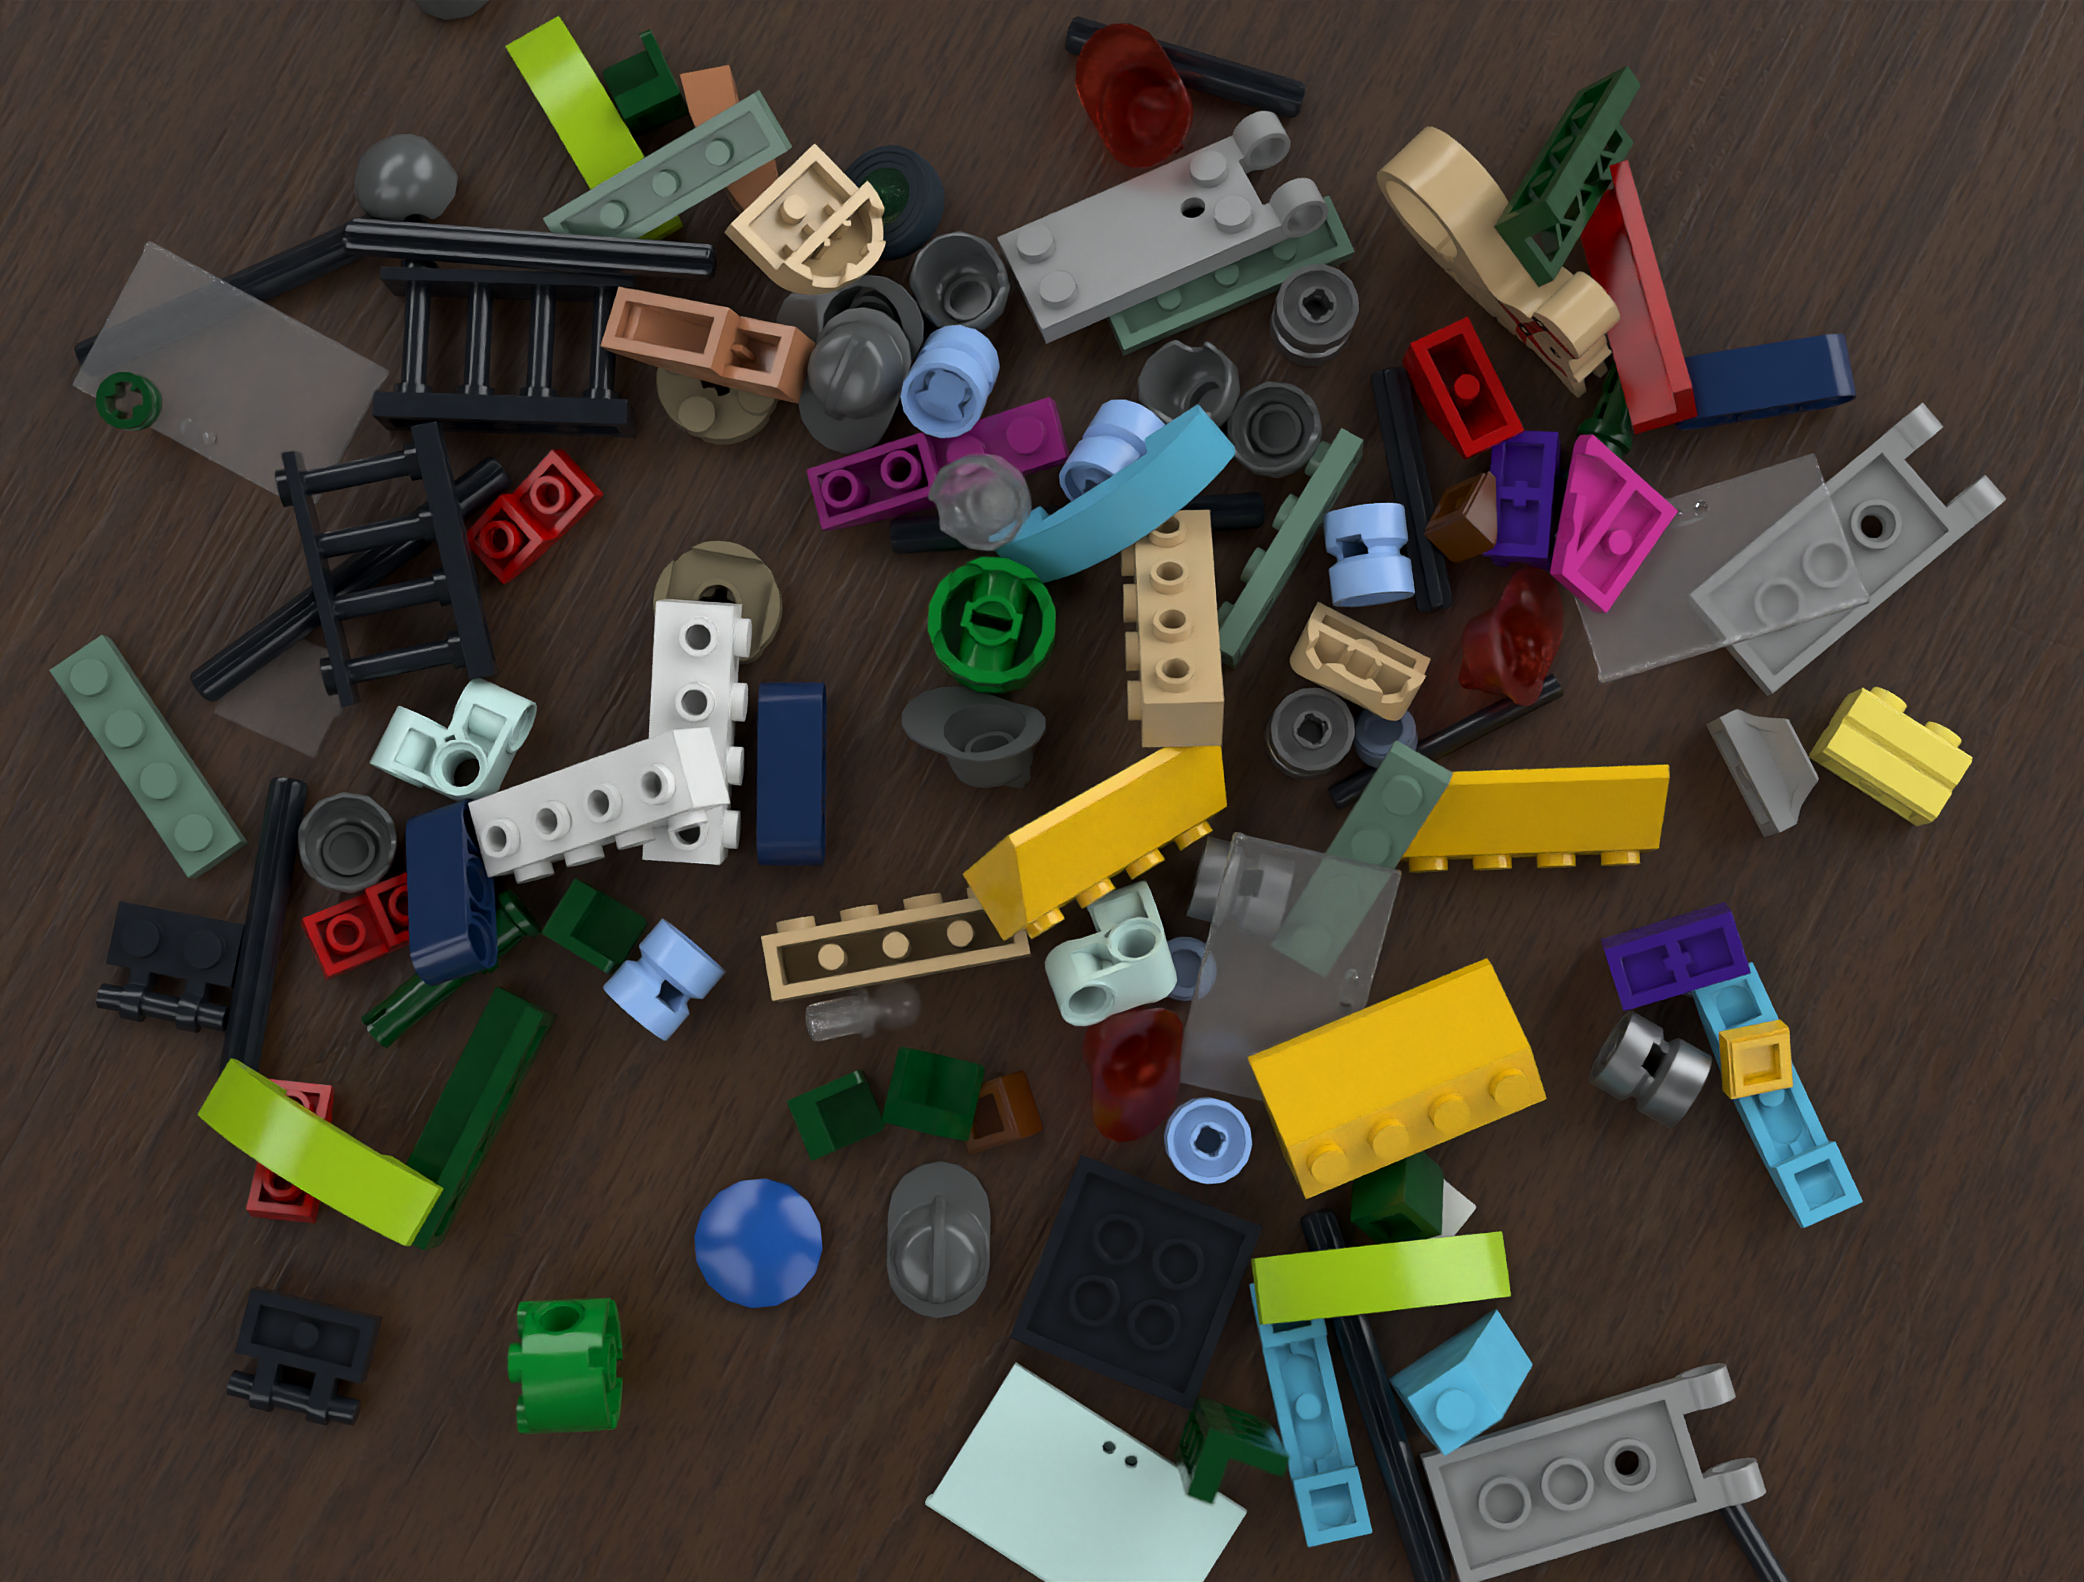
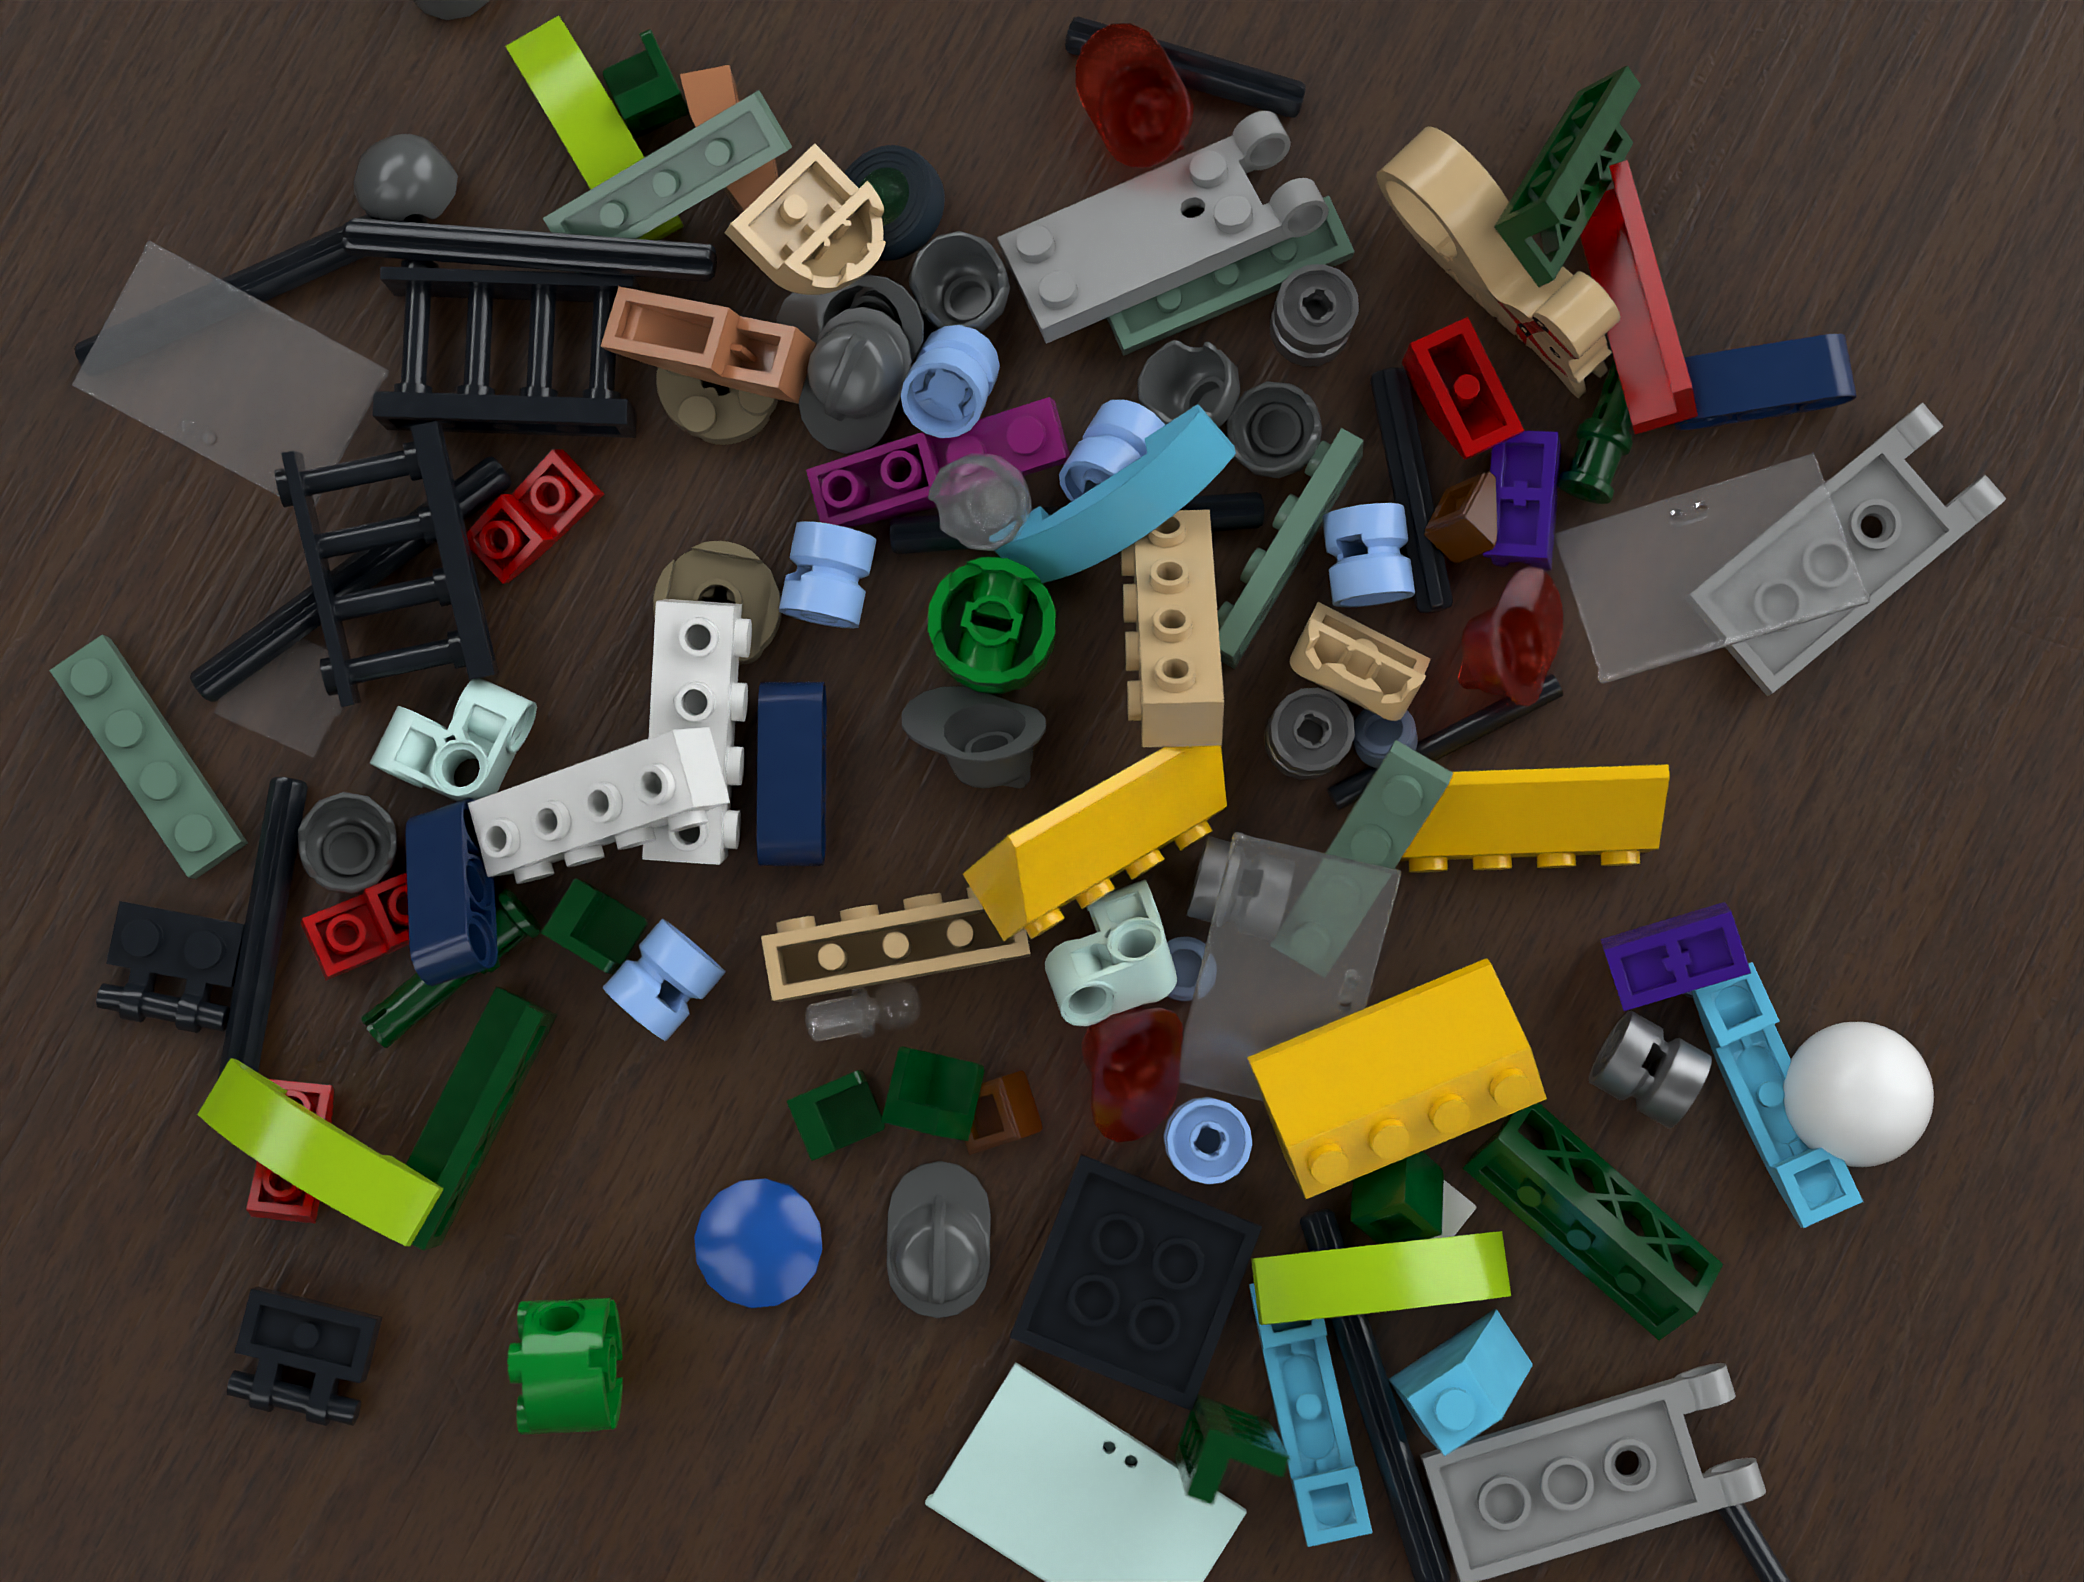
dark green bush [96,372,162,431] -> none
dark pink wing [1550,434,1678,613] -> none
light grey slope [1706,709,1819,837] -> none
yellow tile [1718,1019,1793,1099] -> none
light yellow brick [1809,687,1973,826] -> none
none -> light blue wheel [779,521,876,629]
none -> dark green fence [1463,1103,1723,1341]
none -> white piece [1783,1022,1934,1167]

